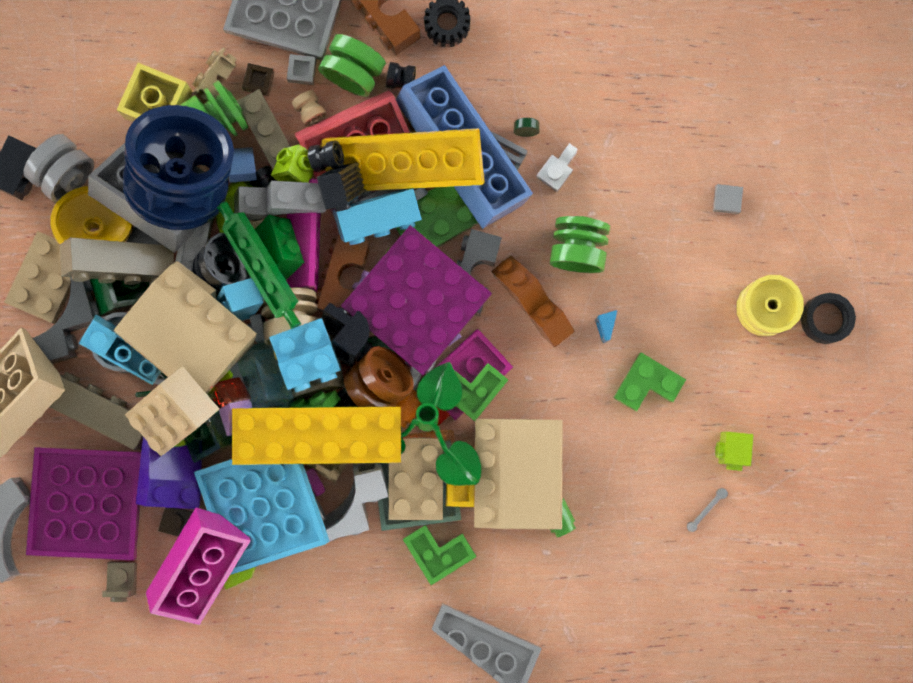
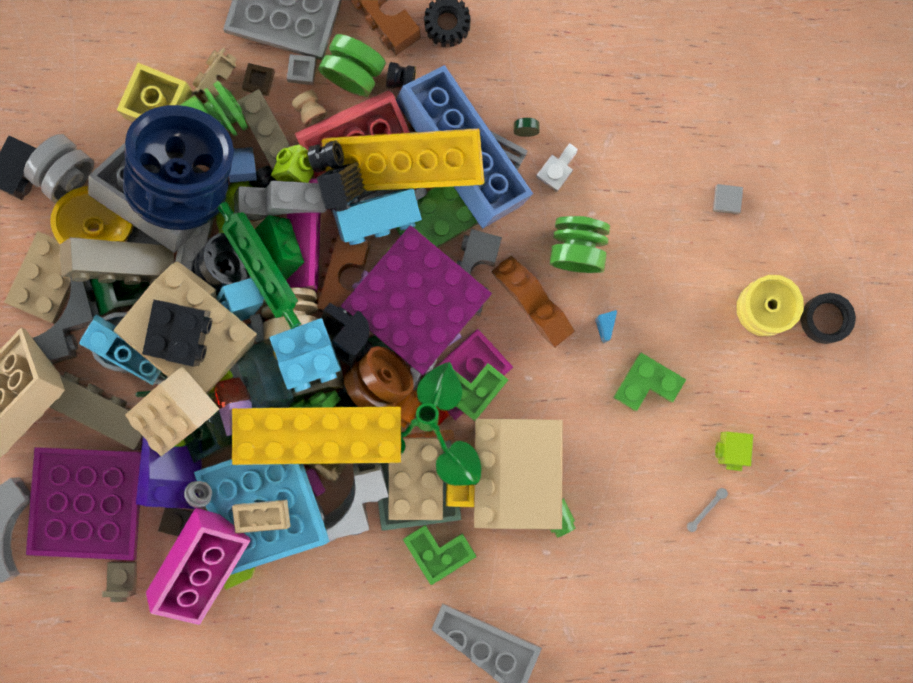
none -> black plate [142,299,213,367]
none -> light grey plate [184,481,212,508]
none -> tan plate [232,500,291,533]

